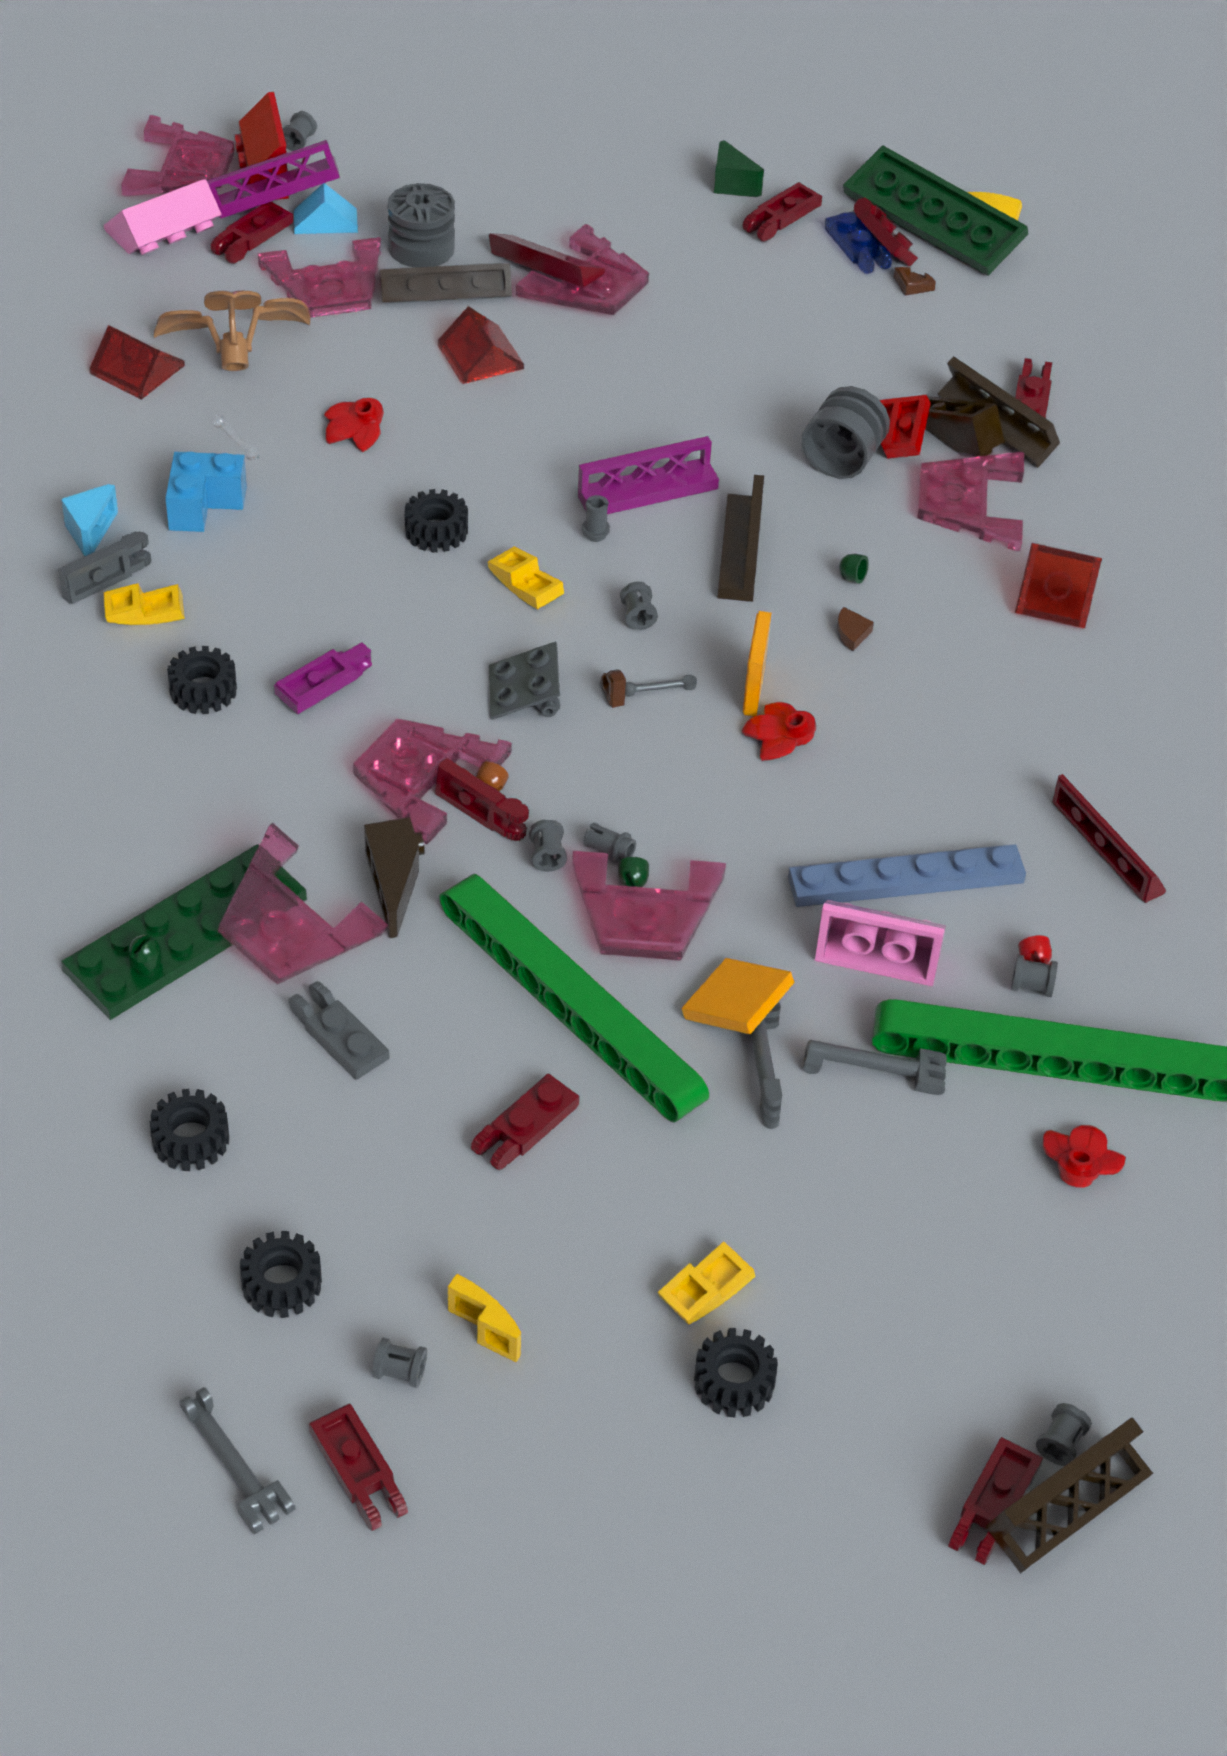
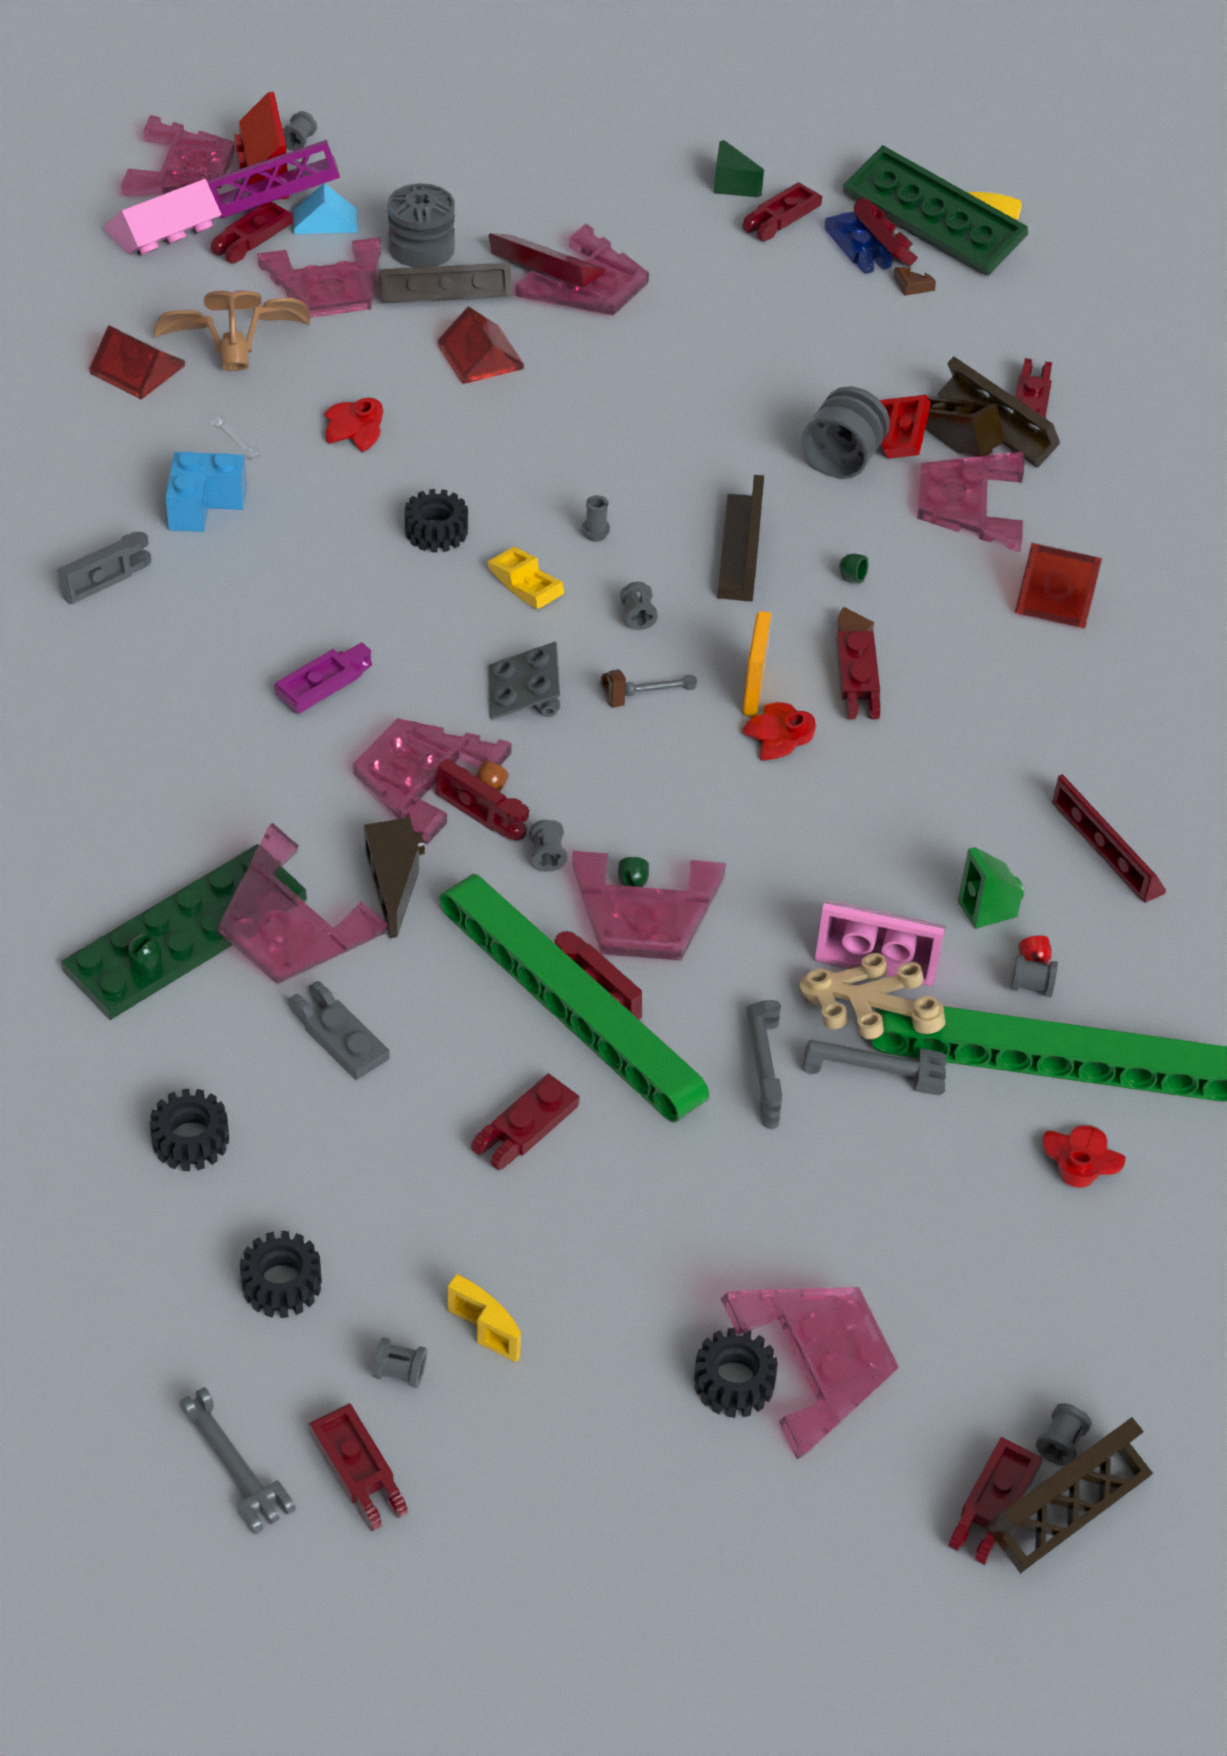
medium azure slope [61,484,118,556] -> none
yellow slope [104,583,185,625] -> none
black tyre [167,646,237,714] -> none
magenta fence [578,436,719,514] -> none
dark grey pin [584,822,636,862] -> none
yellow slope [658,1241,756,1325] -> none
light orange tile [681,958,795,1034] -> none
sand blue plate [788,844,1026,907] -> none
none -> dark red hinge [554,930,642,1020]
none -> clear pink wing [721,1287,899,1459]
none -> tan plant [800,953,946,1039]
none -> dark red hinge [836,631,881,719]
none -> green slope [958,847,1024,929]

